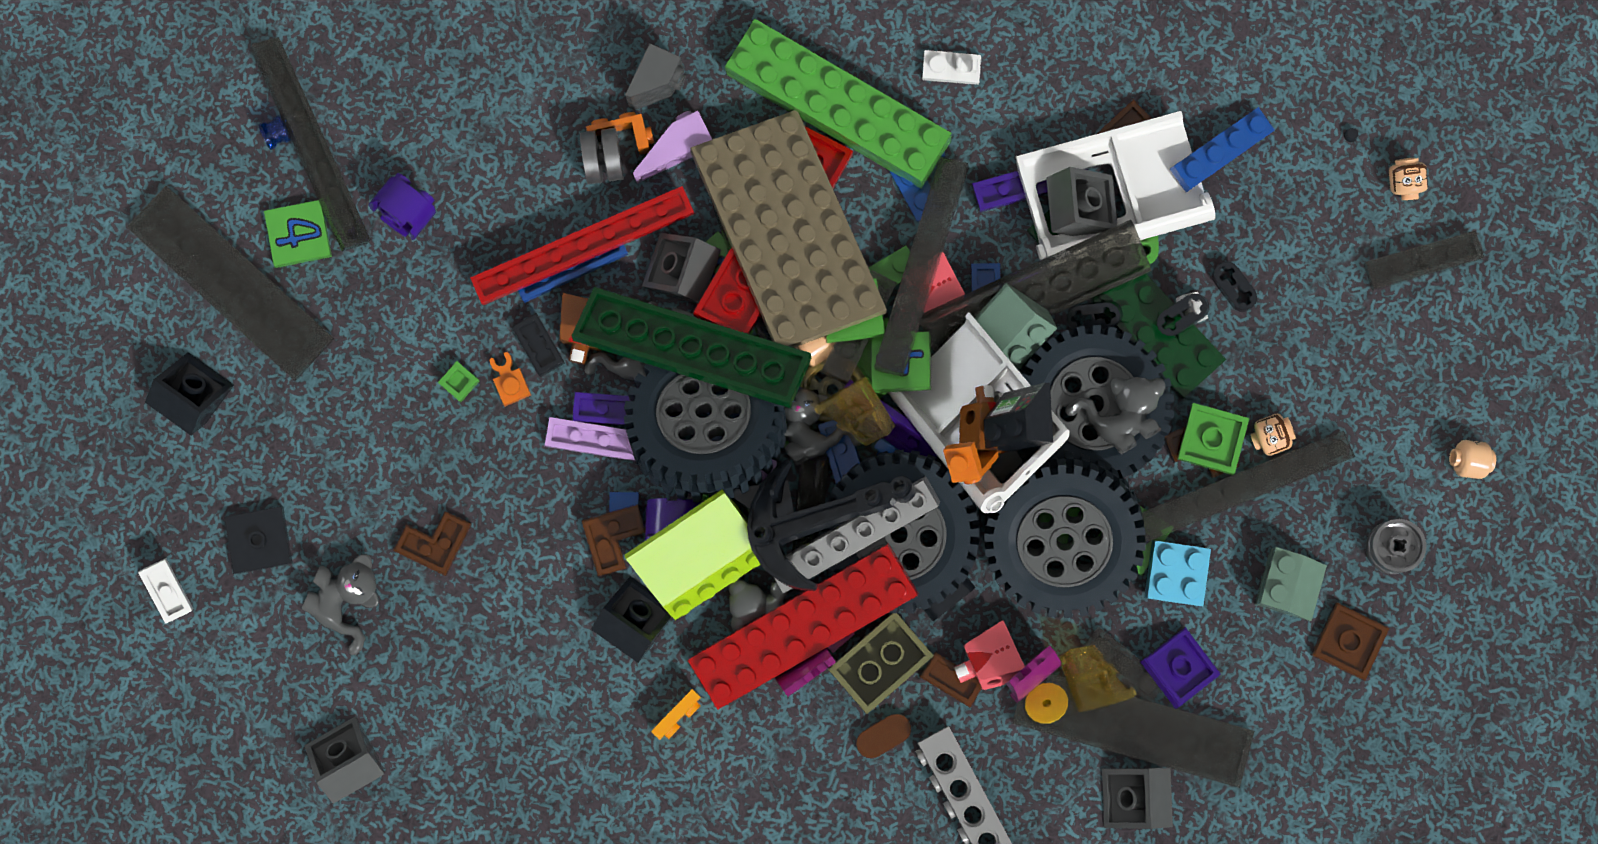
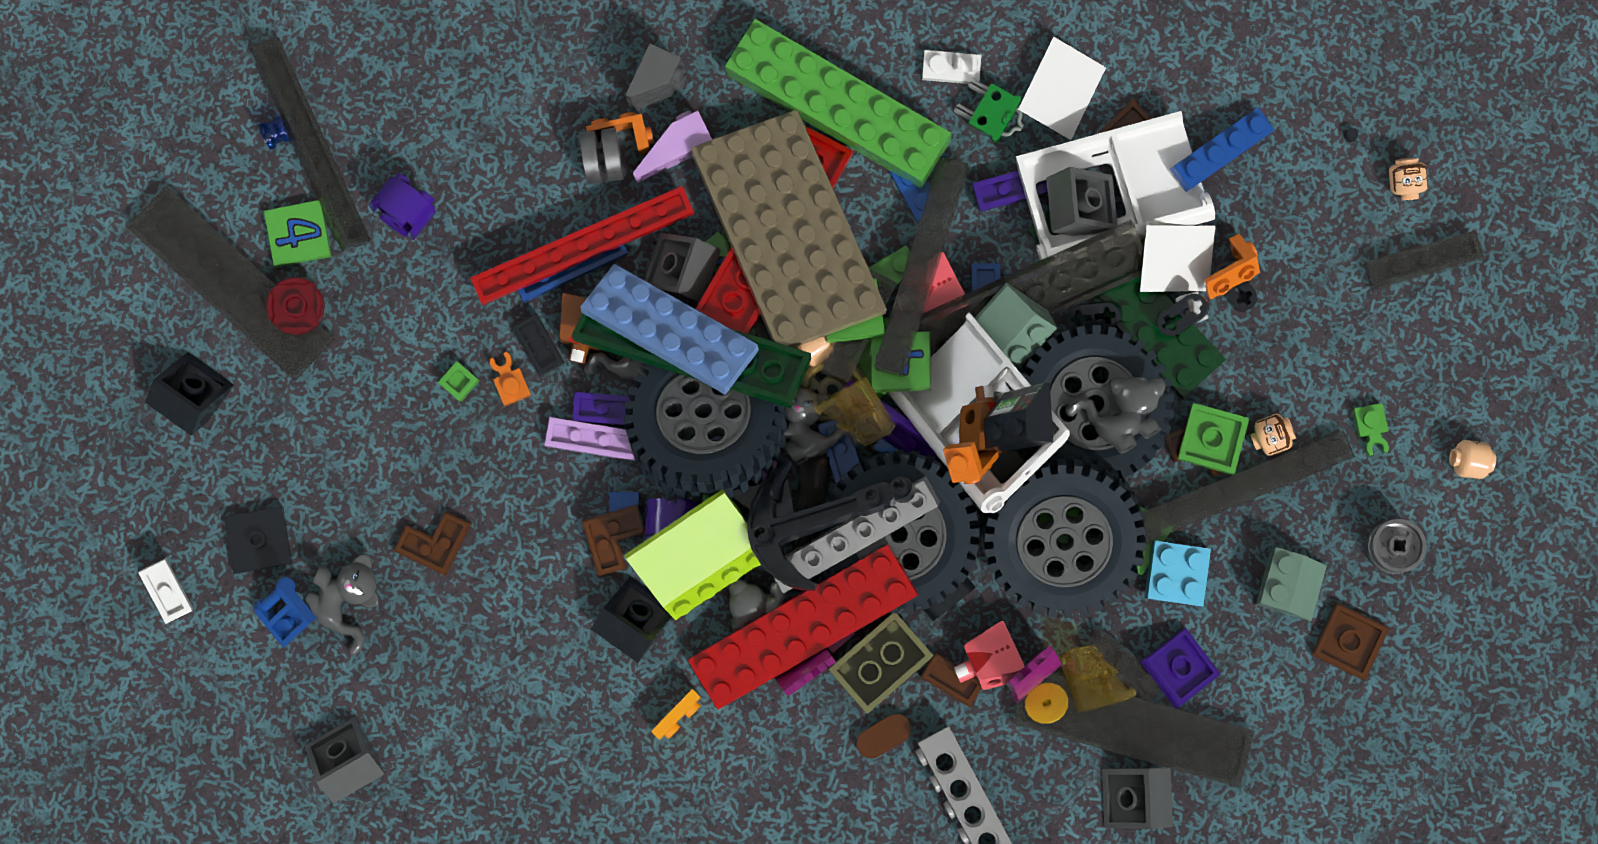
none -> blue plate [254,577,317,648]
none -> dark red tile [266,277,325,335]
none -> medium blue plate [580,264,759,395]
none -> green piece [954,79,1024,143]
none -> white sticker [1018,37,1106,140]
none -> white sticker [1140,225,1215,292]
none -> orange bracket [1204,234,1260,299]
none -> bright green plate [1352,403,1389,457]

